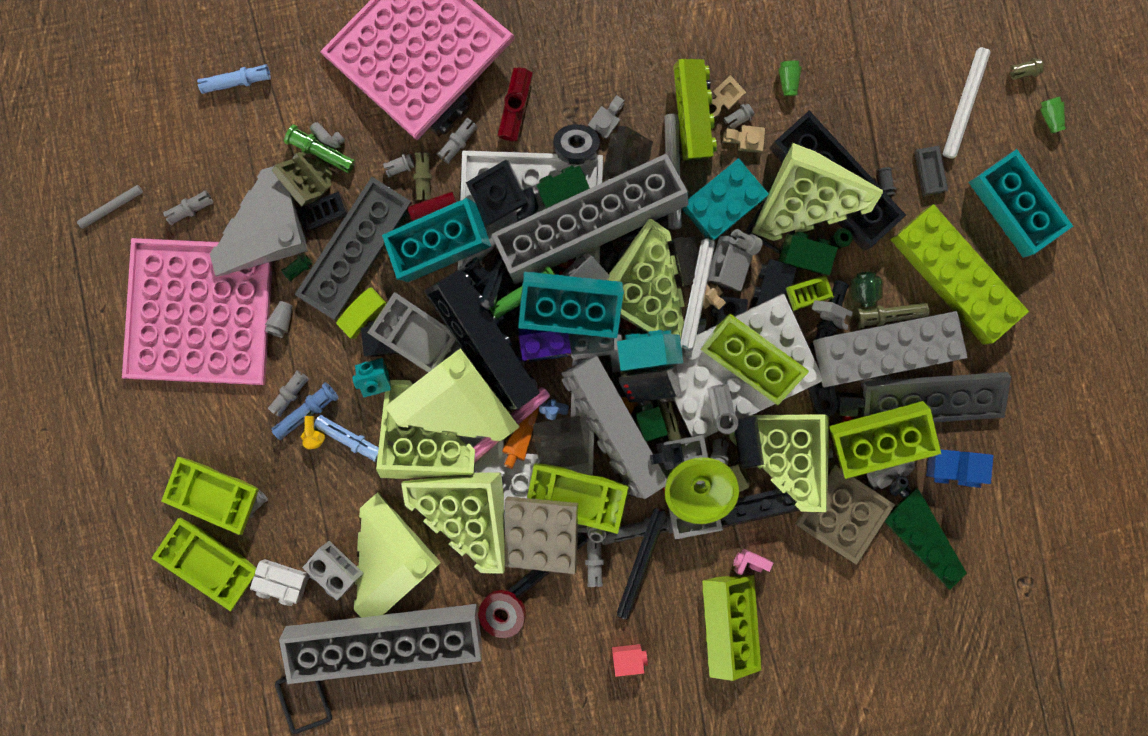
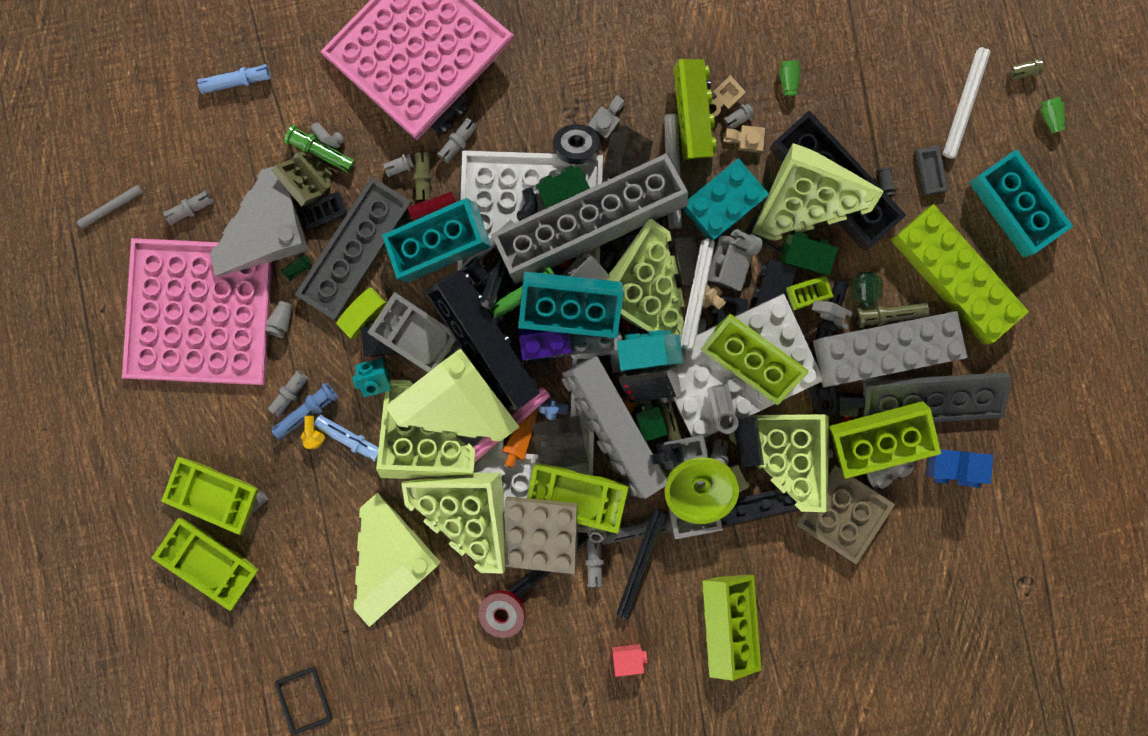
white brick [250,559,309,606] -> none
light grey brick [279,604,483,684] -> none
light grey brick [302,541,364,600] -> none
black plate [465,159,530,225] -> none
dark red piece [497,67,533,142] -> none
bright pink bracket [733,549,773,575] -> none
dark green pin [830,228,853,249] -> none
dark green wing [884,487,967,590] -> none
black arm [890,476,911,498] -> none

